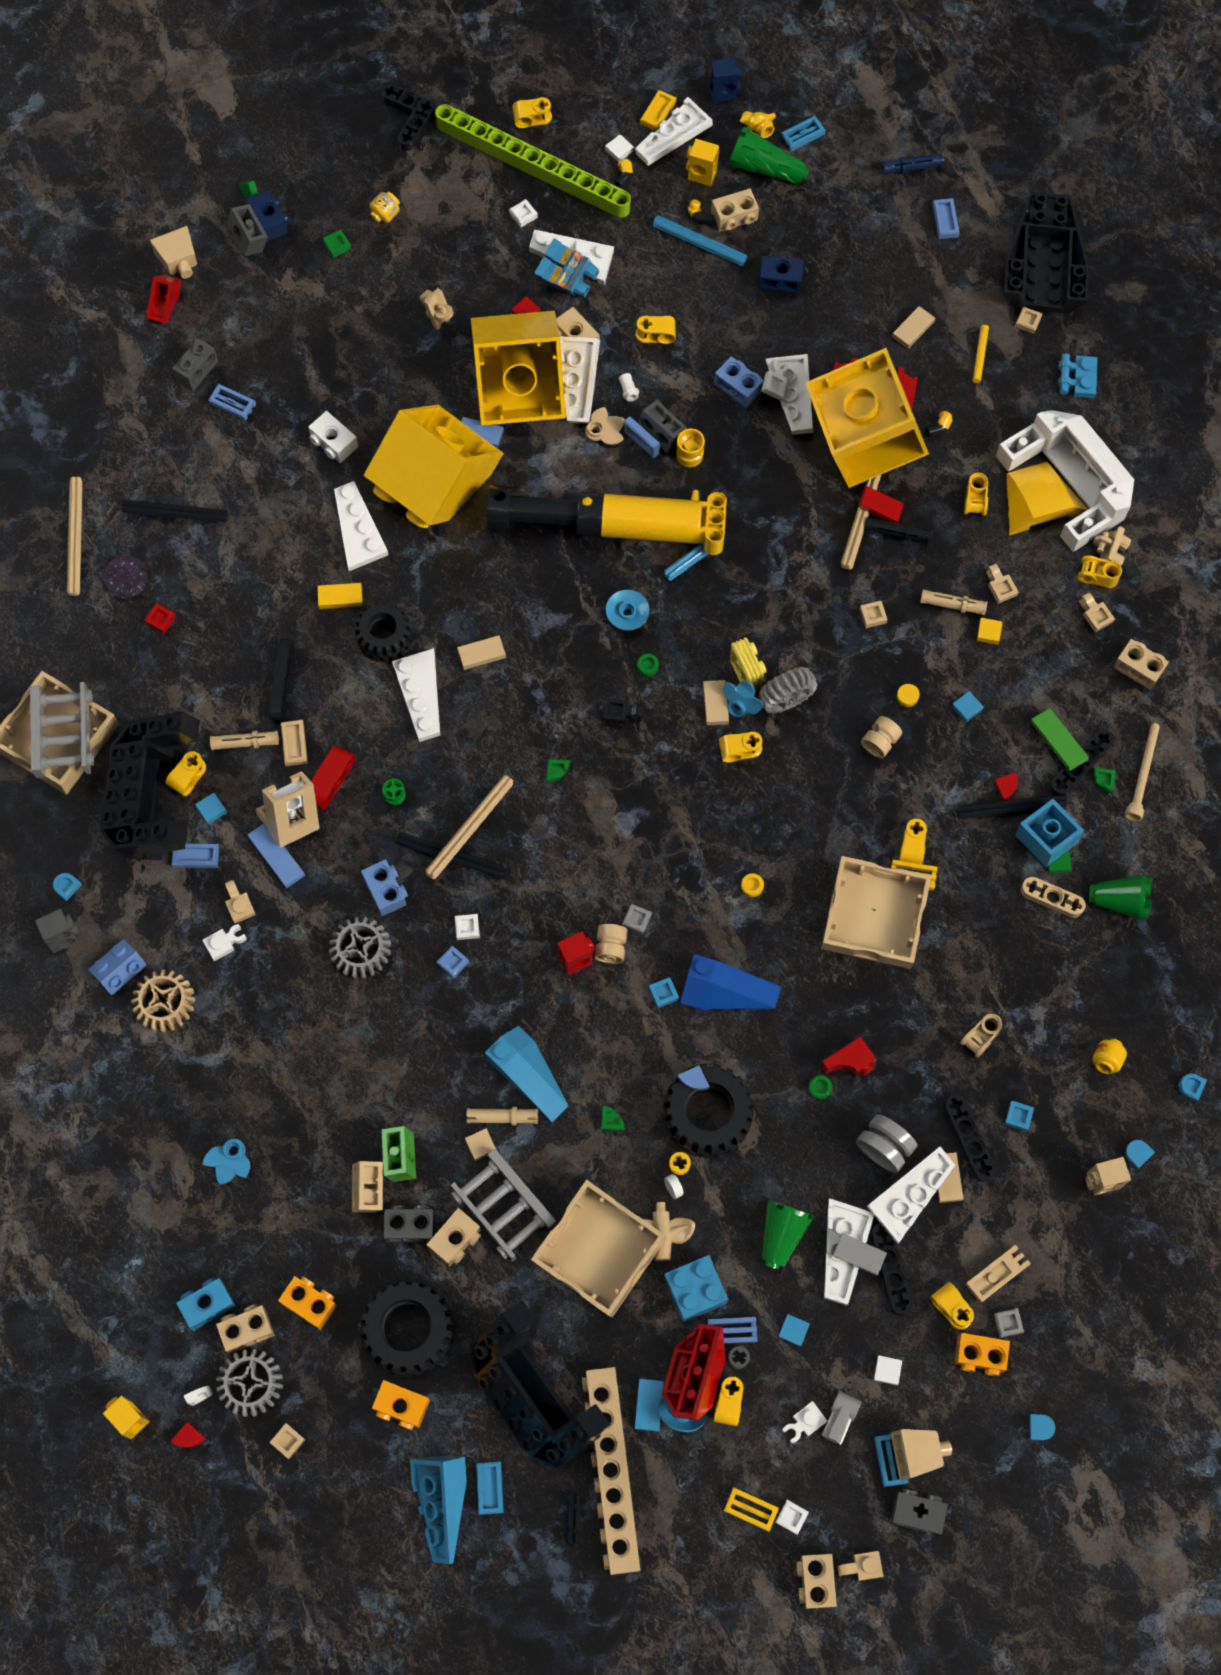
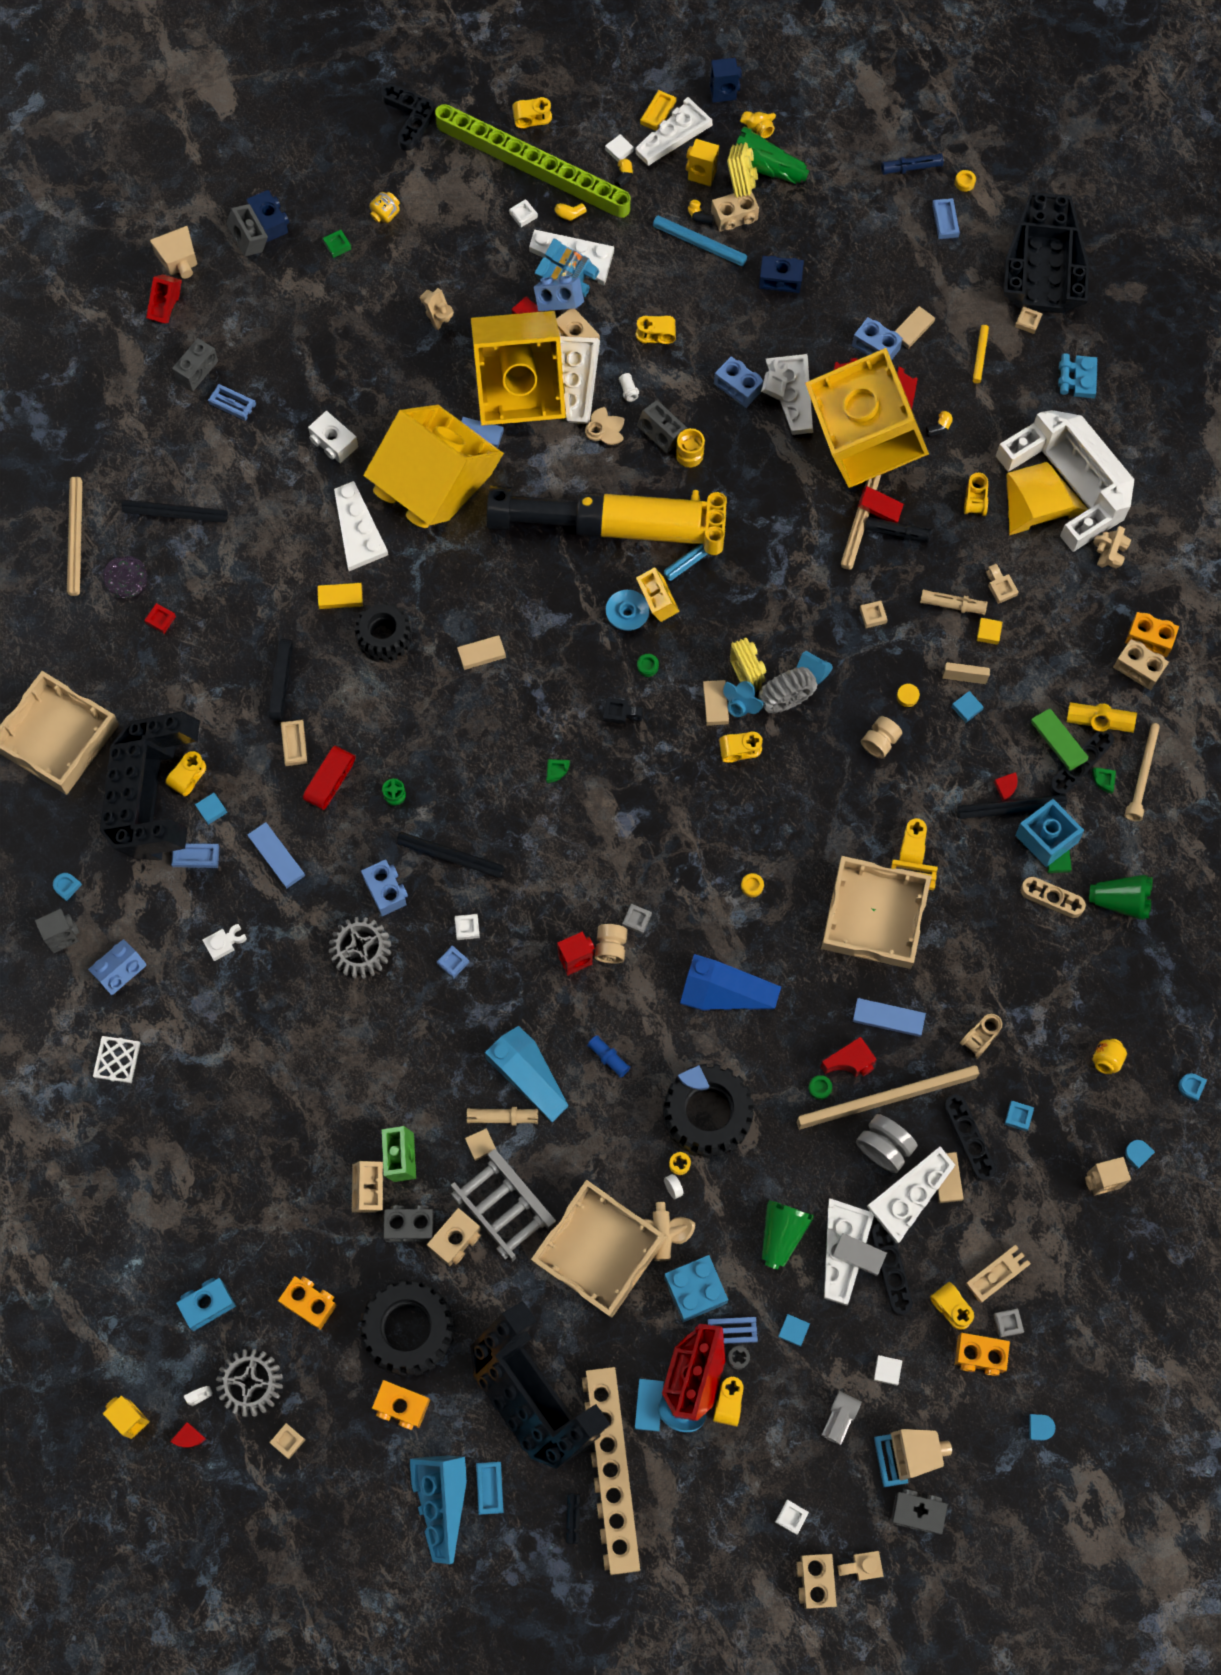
light grey fence [30,682,94,778] -> none
tan gear [131,970,195,1033] -> none
dark azure plate [203,1139,250,1185] -> none
tan pin [210,731,279,750] -> none
tan brick [216,1304,275,1354] -> none
tan plate [225,880,256,924] -> none
green tile [238,180,258,199] -> none
tan brick [256,771,320,848] -> none
white wing [392,648,440,742] -> none
tan axle [426,775,513,879] -> none
green tile [601,1106,625,1132] -> none
medium blue tile [624,416,660,458] -> none
dark azure tile [649,977,679,1008] -> none
yellow tile [724,1487,779,1532] -> none
dark azure tile [780,116,826,151] -> none
white plate [782,1401,827,1444] -> none
yellow piece [1077,555,1122,588] -> none
tan plate [1079,593,1115,632] -> none
none -> white window [93,1036,140,1083]
none -> medium blue brick [534,275,584,311]
none -> yellow arm [555,203,587,221]
none -> blue pin [587,1035,631,1078]
none -> yellow brick [636,567,680,622]
none -> light yellow brick [727,142,758,198]
none -> dark azure tile [796,651,833,685]
none -> tan tile [797,1066,980,1130]
none -> medium blue brick [852,317,903,360]
none -> medium blue tile [853,998,926,1037]
none -> tan tile [942,662,990,684]
none -> yellow tile [955,170,976,192]
none -> yellow piece [1067,702,1137,733]
none -> light orange brick [1125,612,1179,658]

